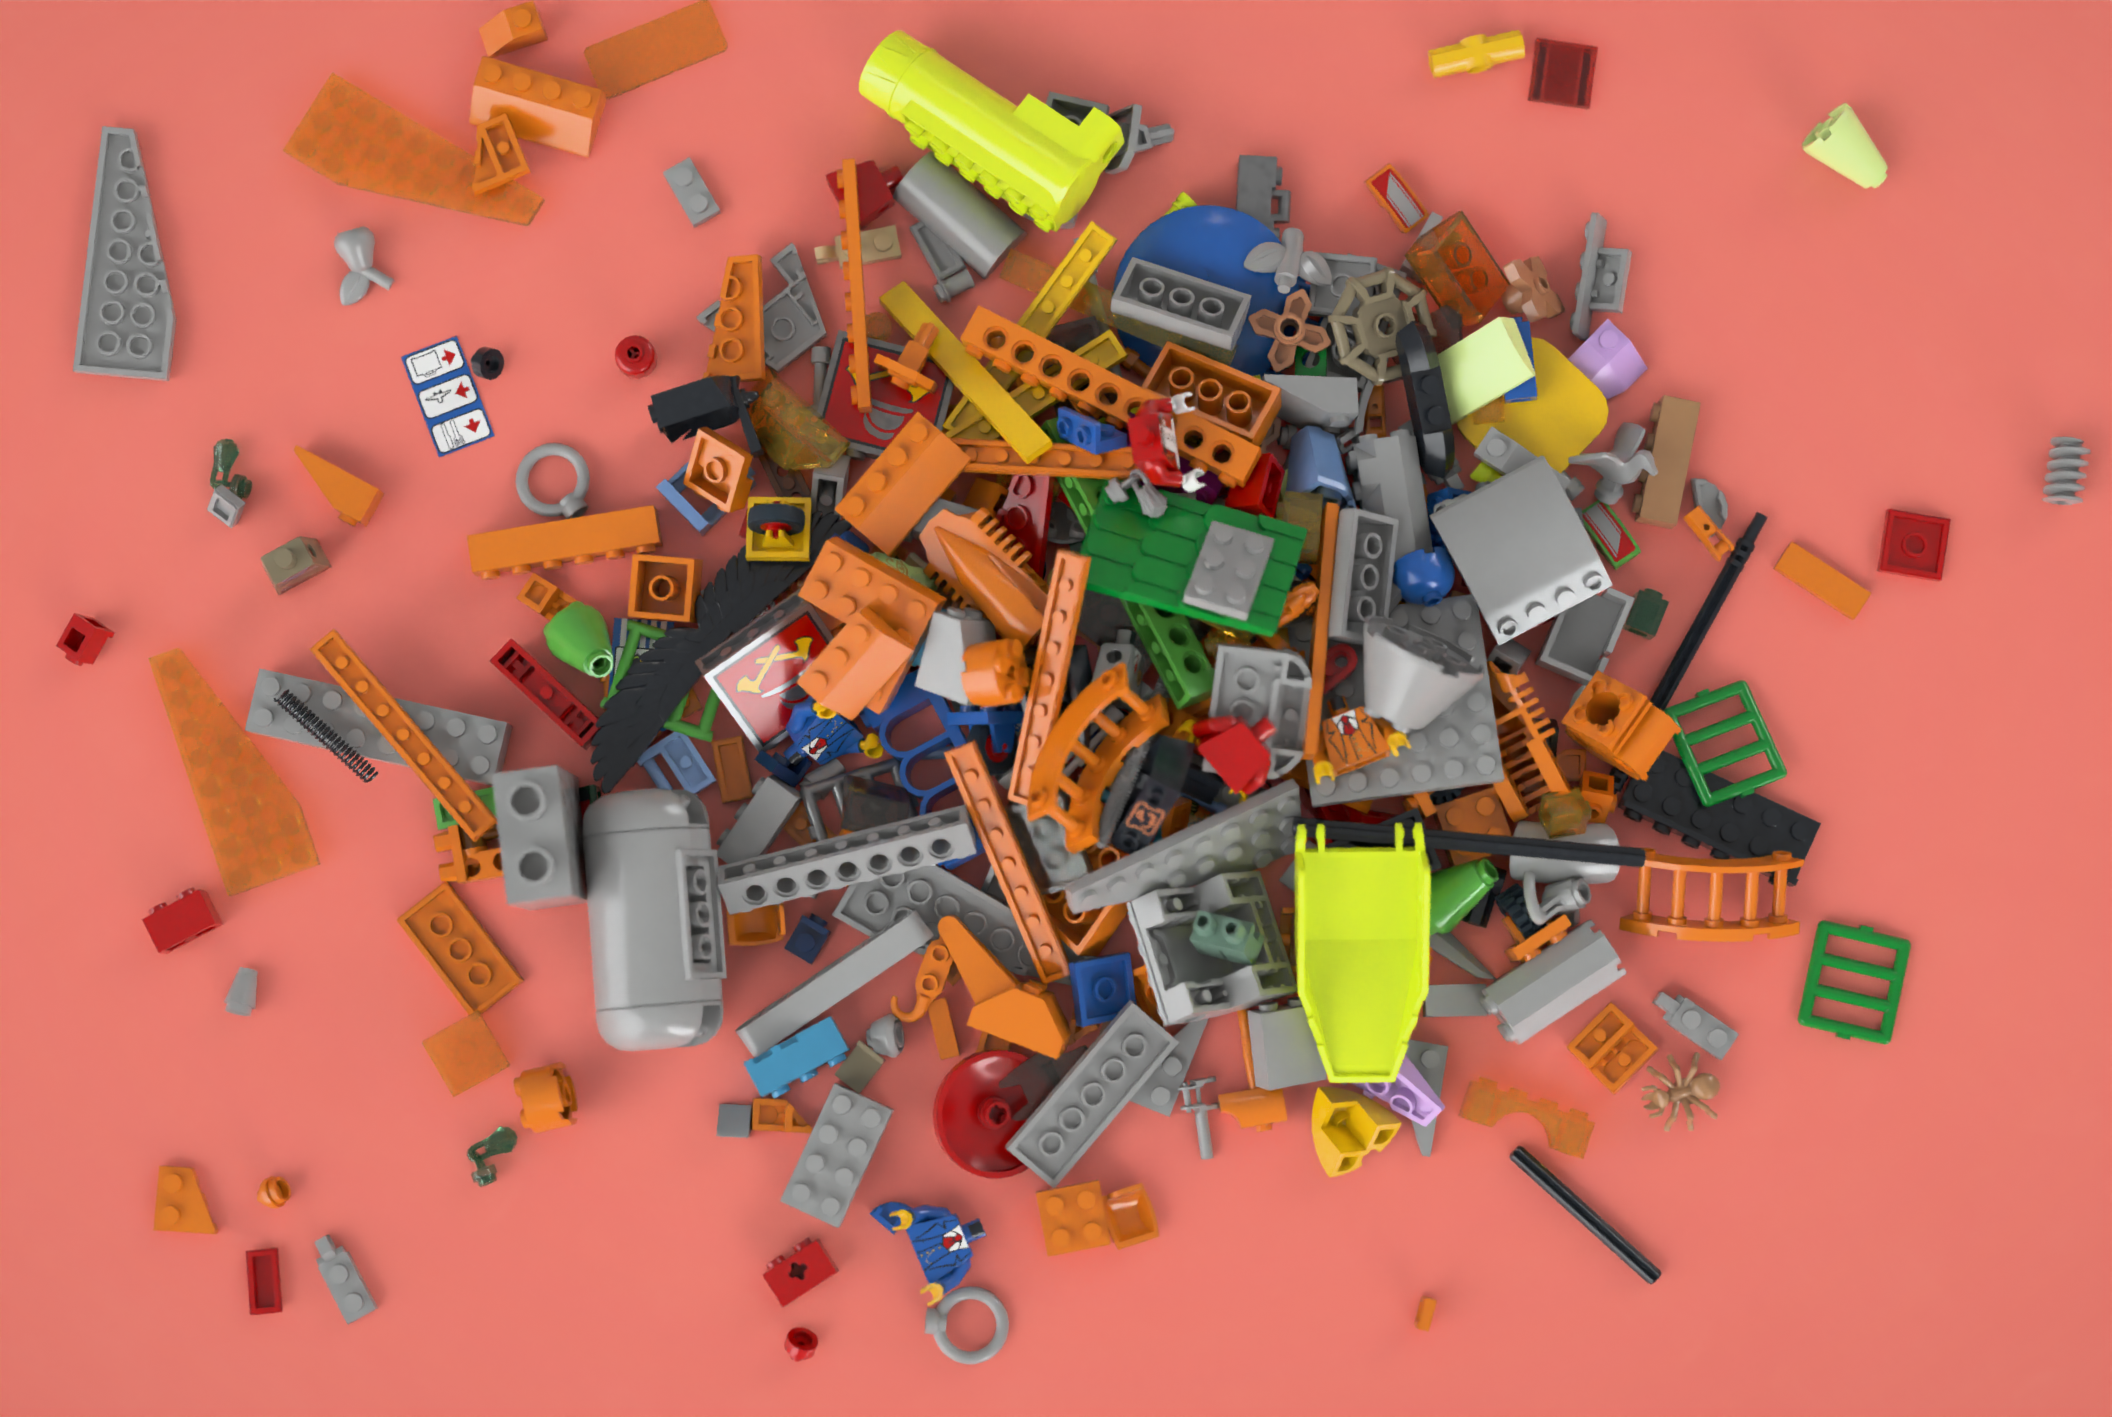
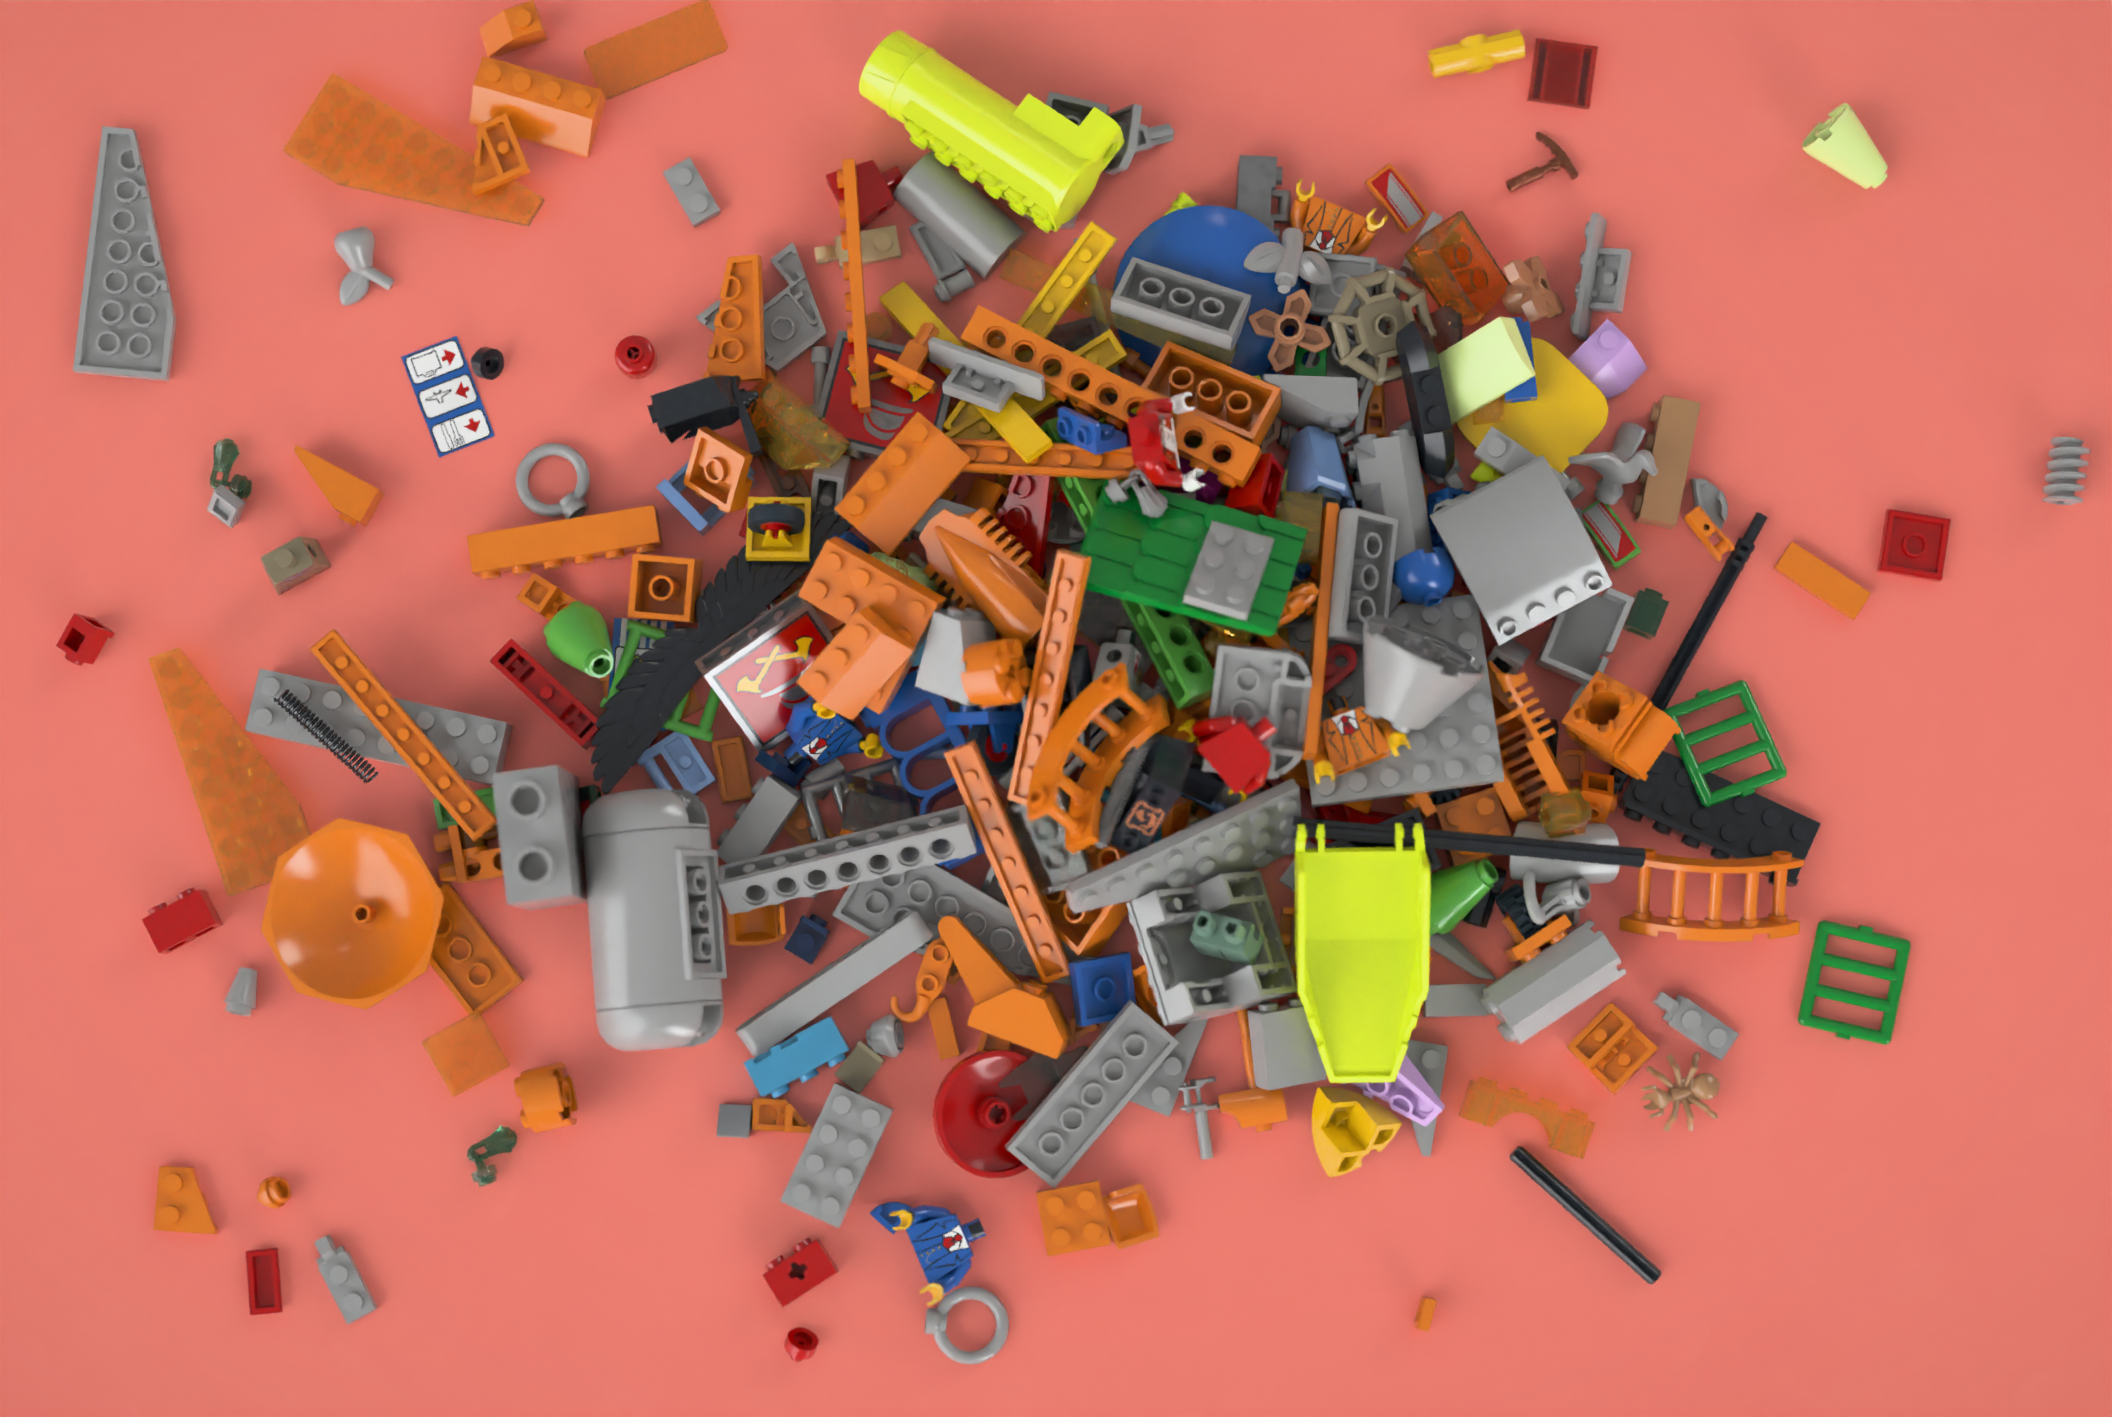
none -> orange piece [261,818,445,1010]
none -> light grey bracket [928,337,1045,413]
none -> orange torso [1290,178,1388,256]
none -> copper piece [1506,132,1578,192]

